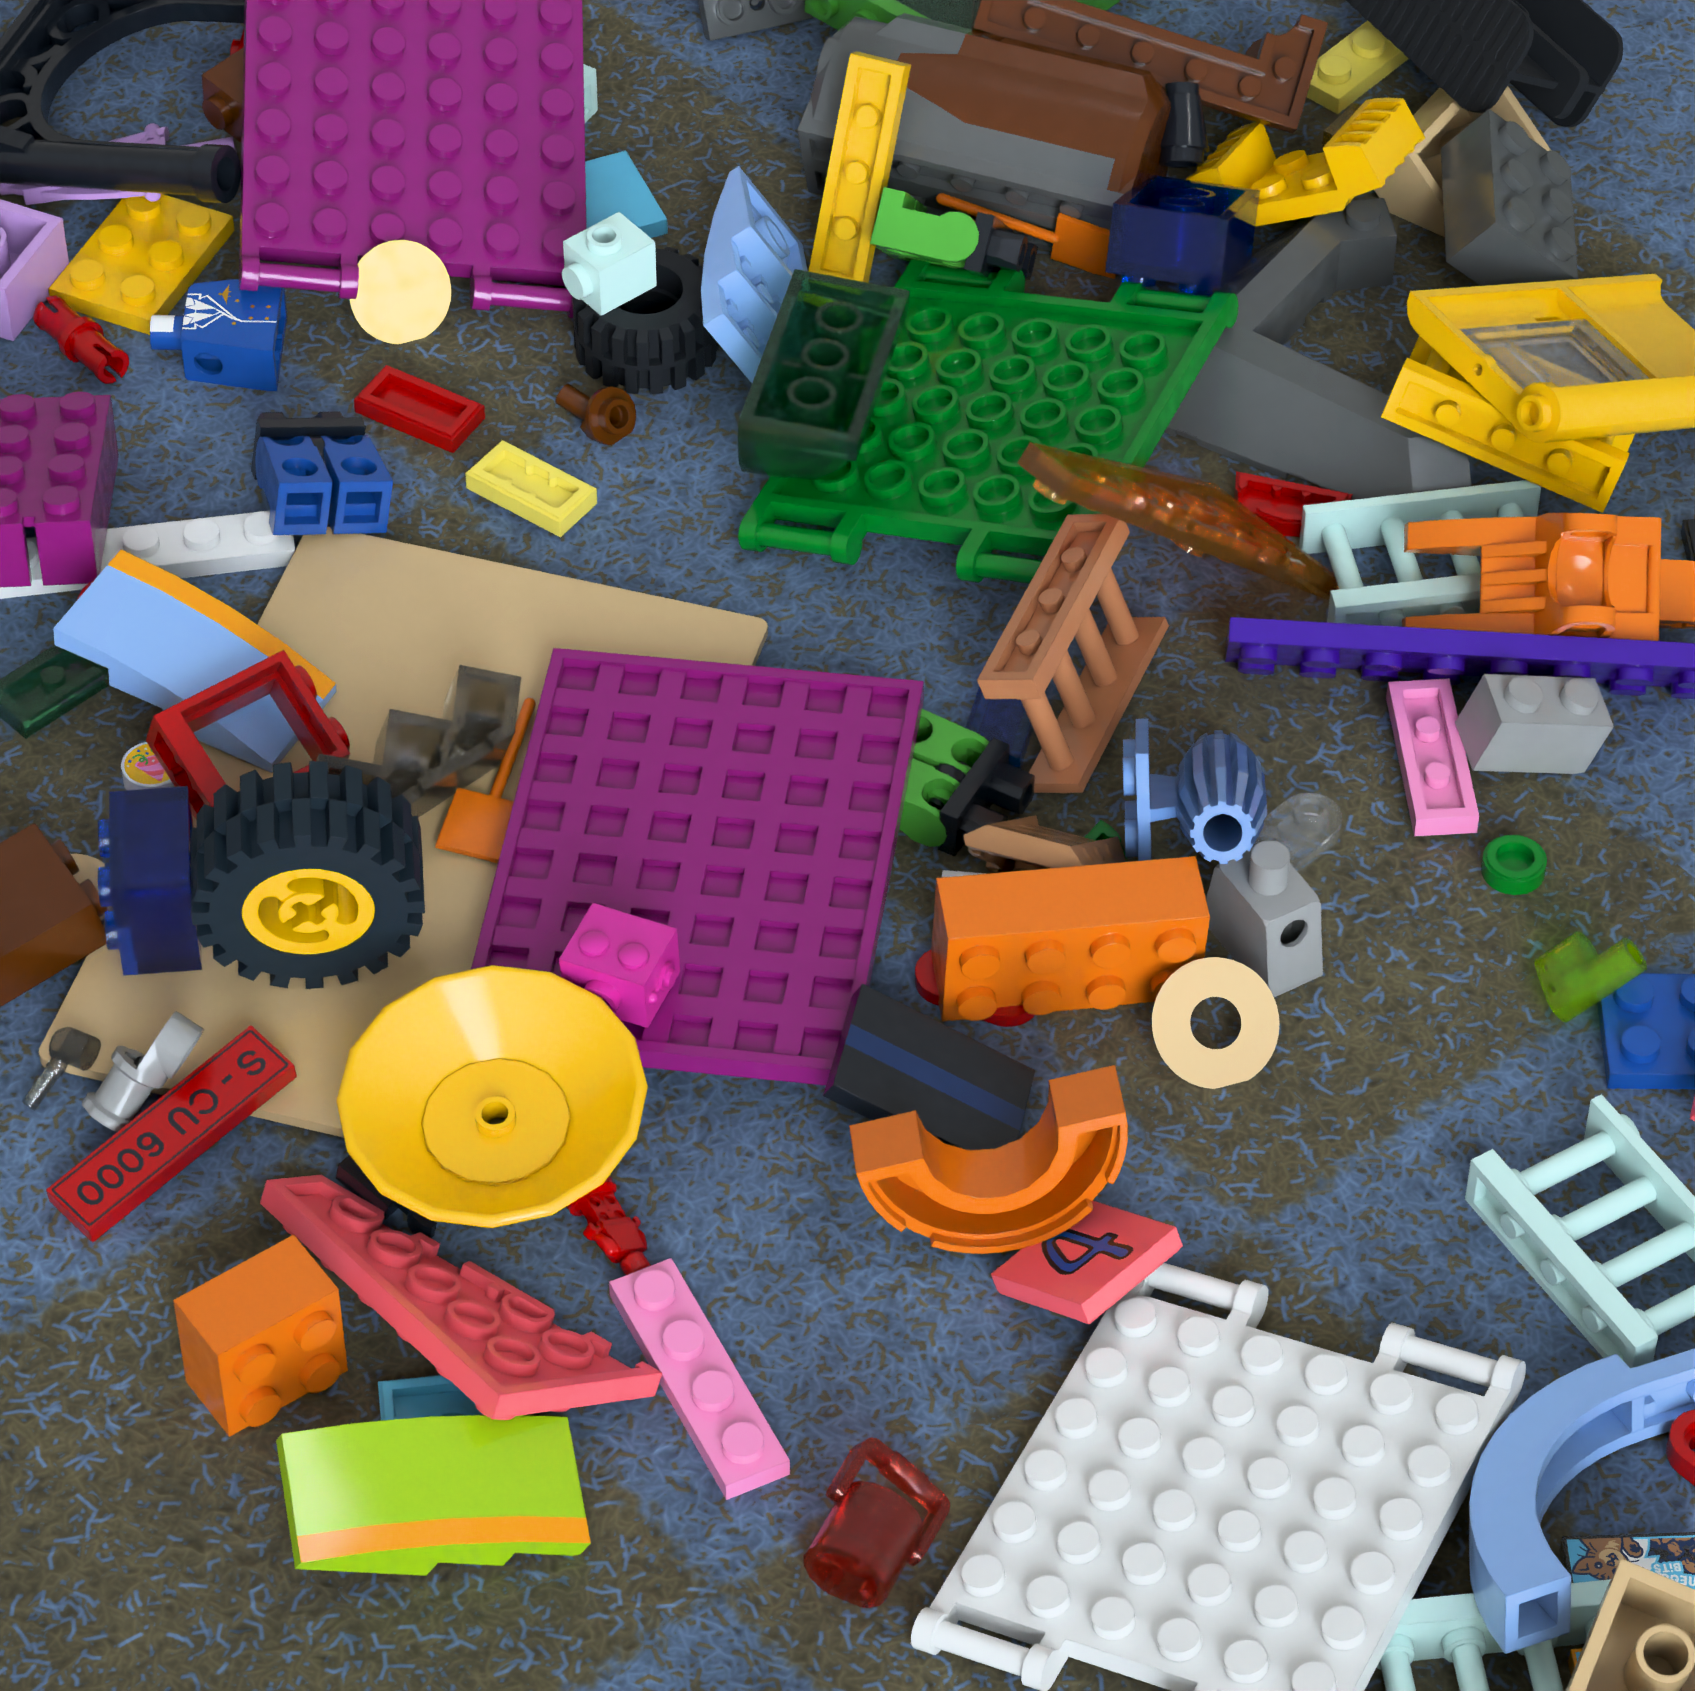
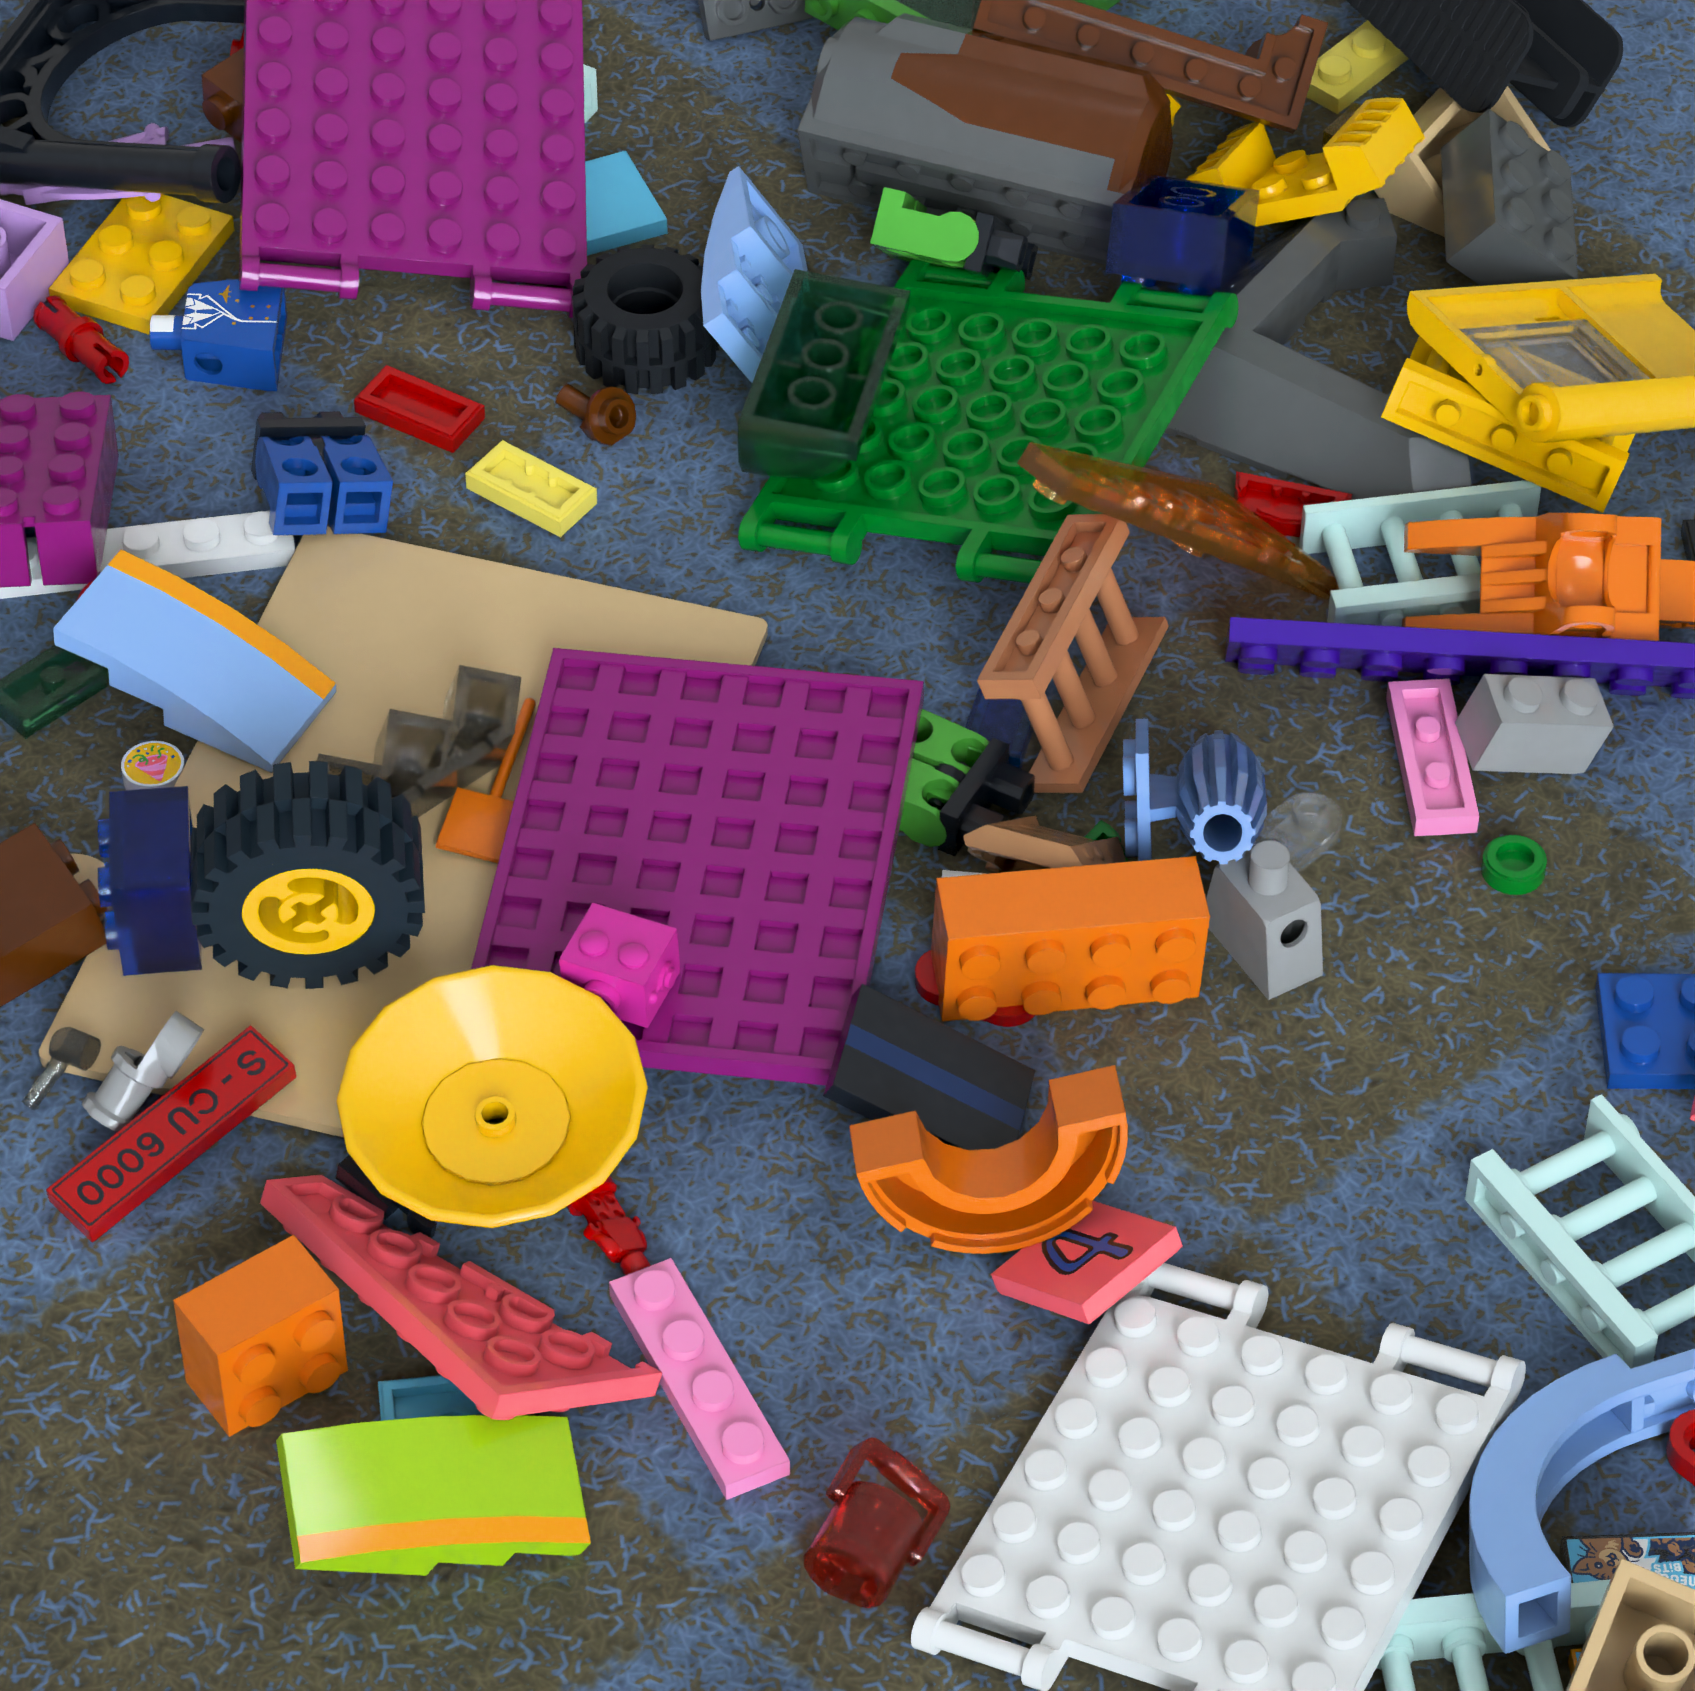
red window [146,650,351,821] -> none
sticker [350,240,451,344] -> none
light aqua brick [562,212,657,316] -> none
yellow plate [808,51,911,292] -> none
orange piece [936,193,1124,279] -> none
tan piece [1152,957,1279,1089] -> none
black cone [1159,82,1210,168] -> none
clear neon green piece [1534,931,1647,1023] -> none

